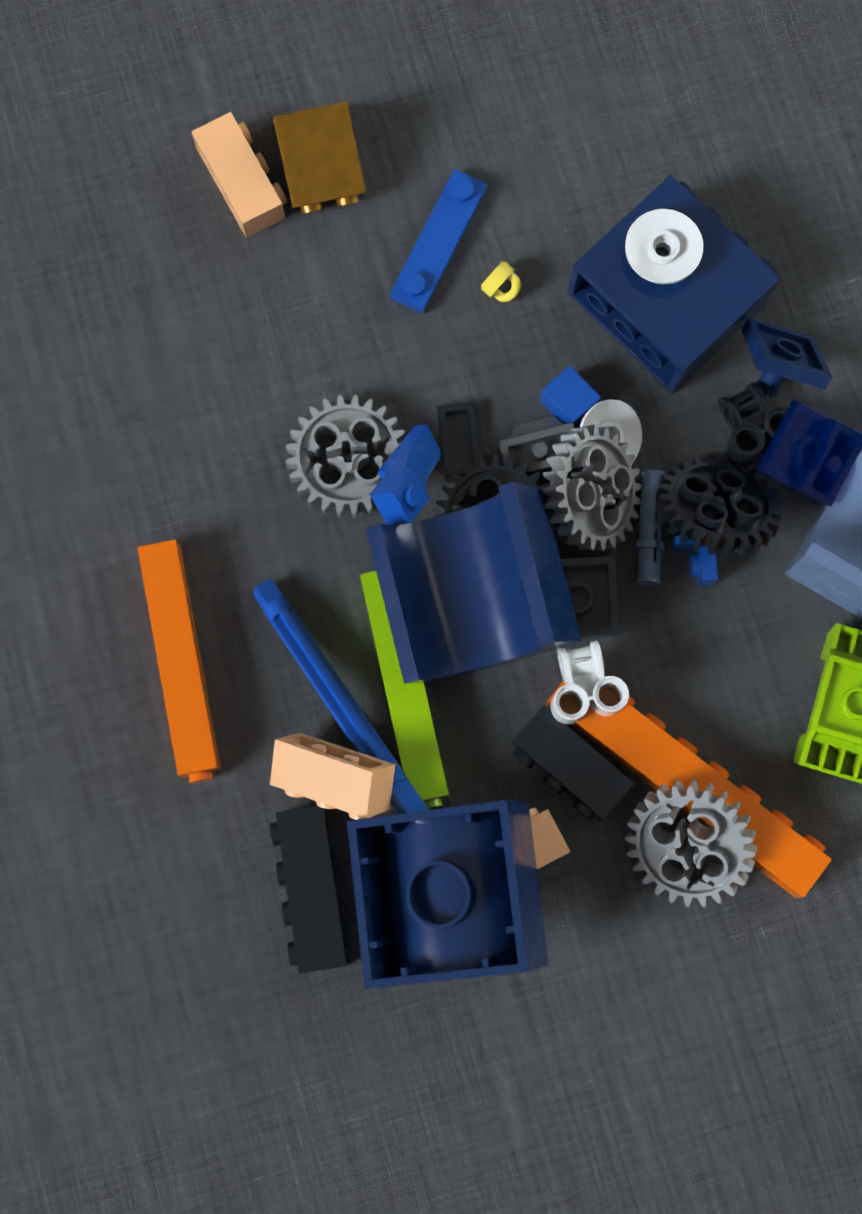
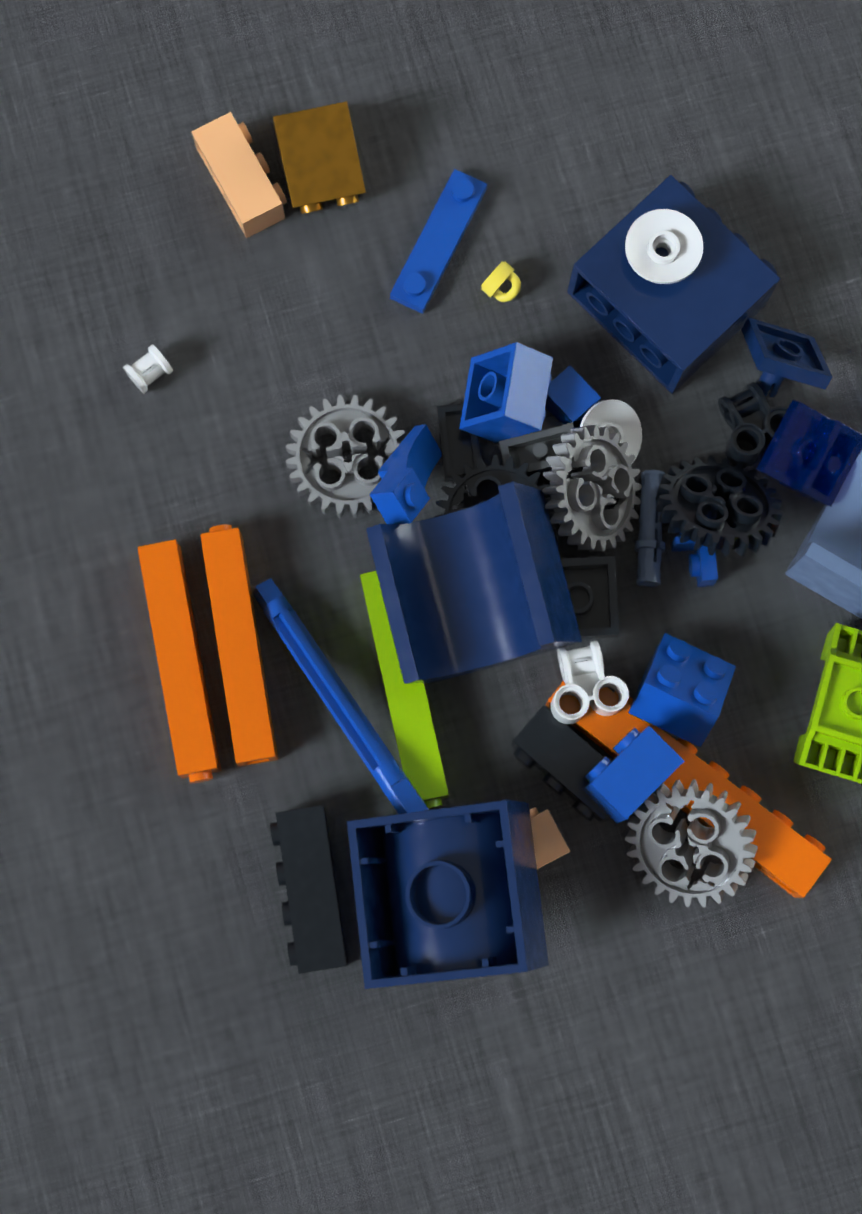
light nougat brick [270,732,396,820] -> none
none -> white bush [123,344,173,394]
none -> orange brick [200,524,278,767]
none -> blue brick [459,342,553,443]
none -> blue brick [583,726,684,824]
none -> blue brick [628,633,736,747]

